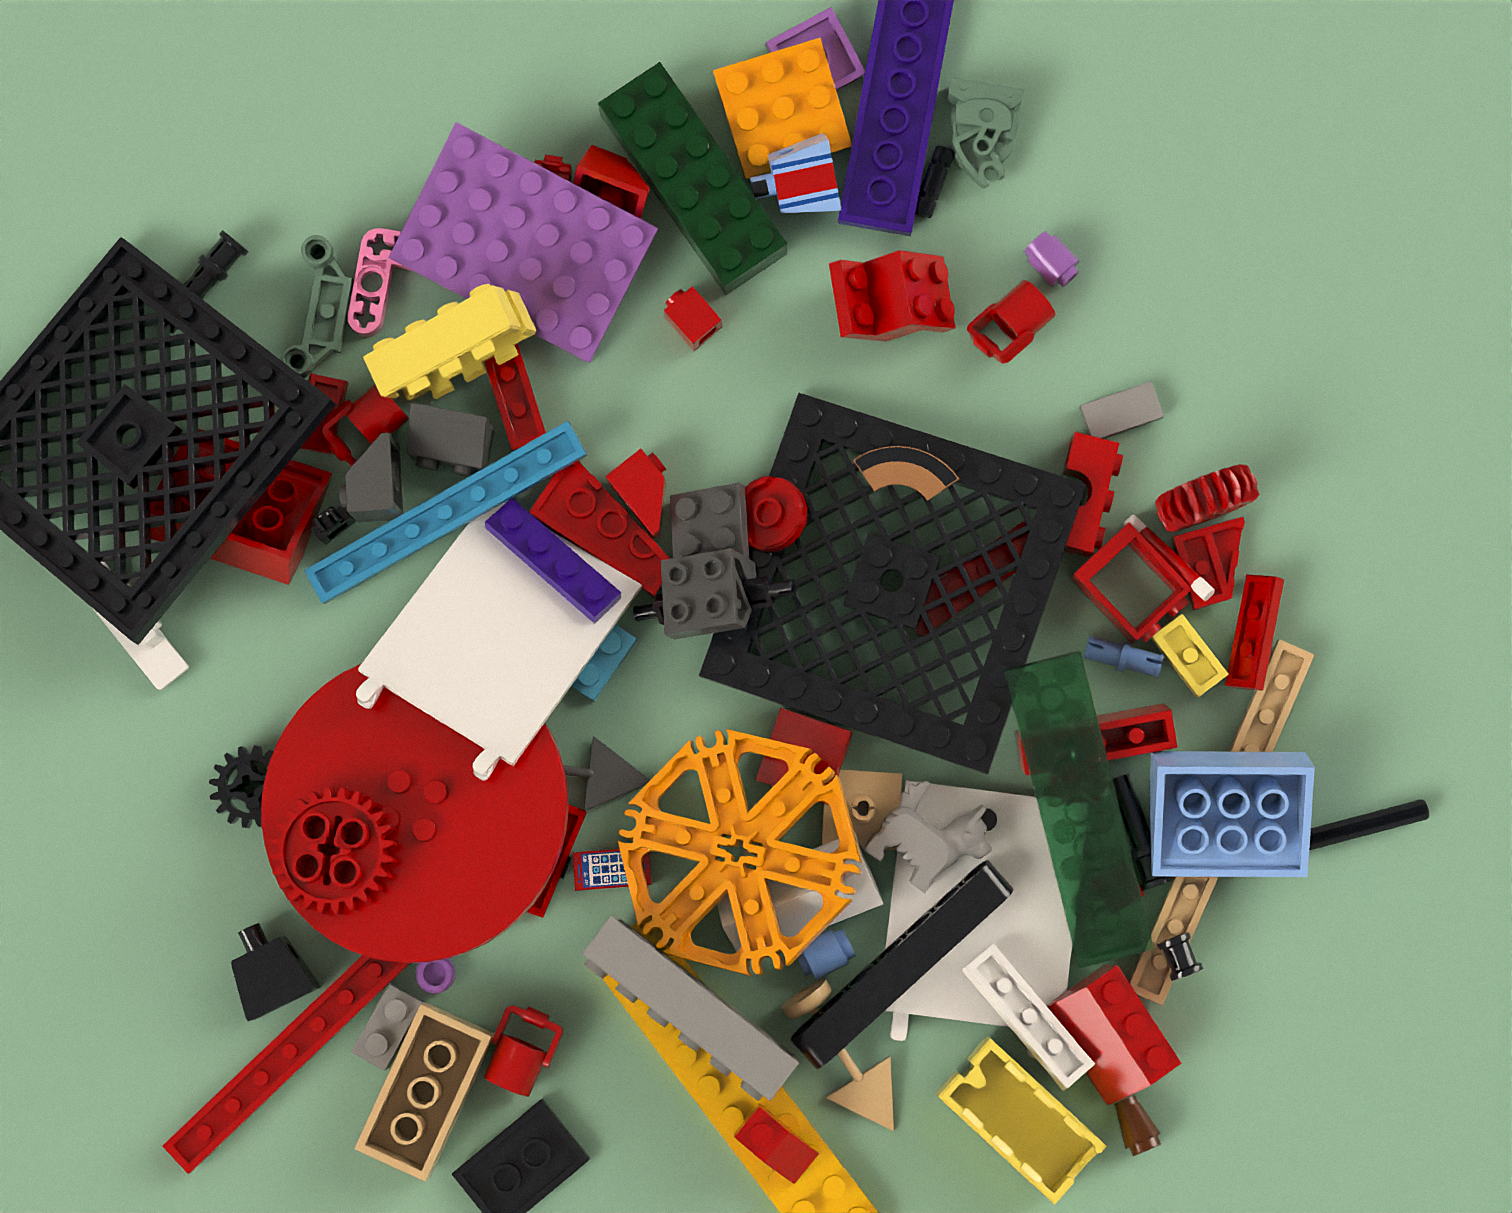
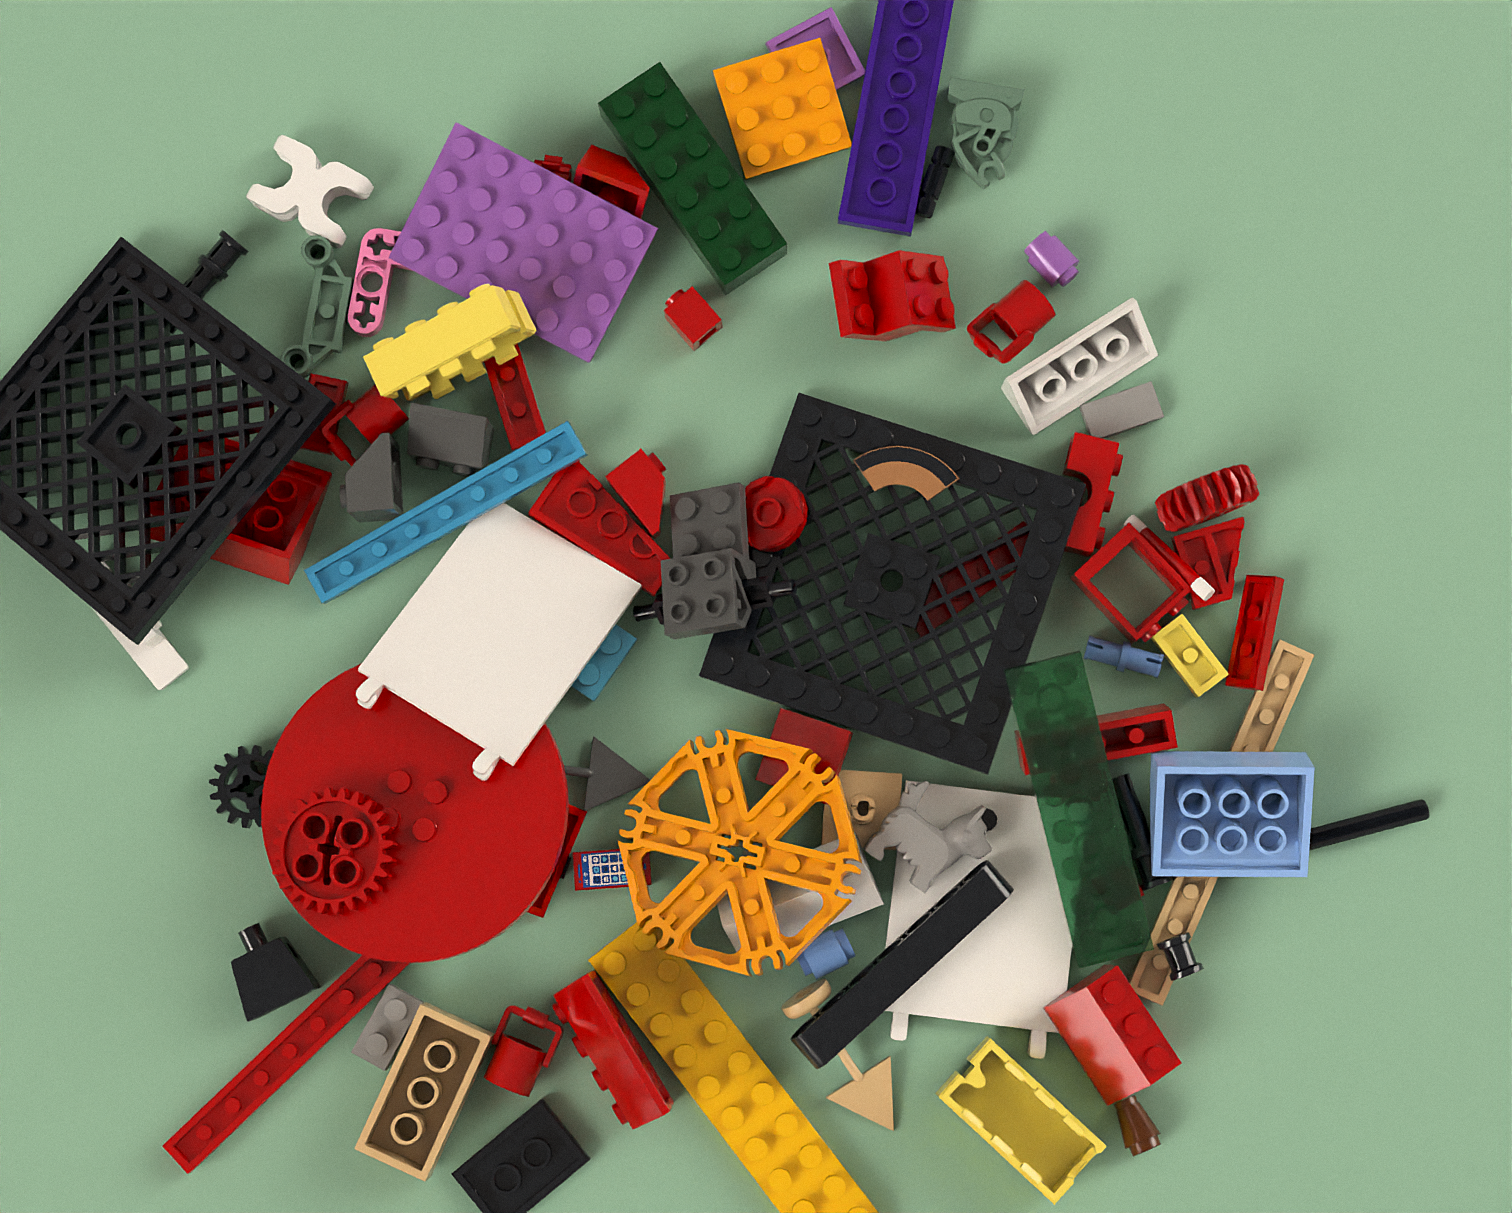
black plate [311,505,355,545] -> none
medium lavender tile [416,959,456,993] -> none
dark purple plate [485,498,621,624] -> none
light grey brick [582,915,799,1101] -> none
red slope [734,1103,819,1184] -> none
torso [750,133,841,213] -> none
white plate [962,943,1095,1091] -> none
none -> white piece [246,135,374,248]
none -> red slope [552,970,674,1129]
none -> white slope [1001,297,1158,435]

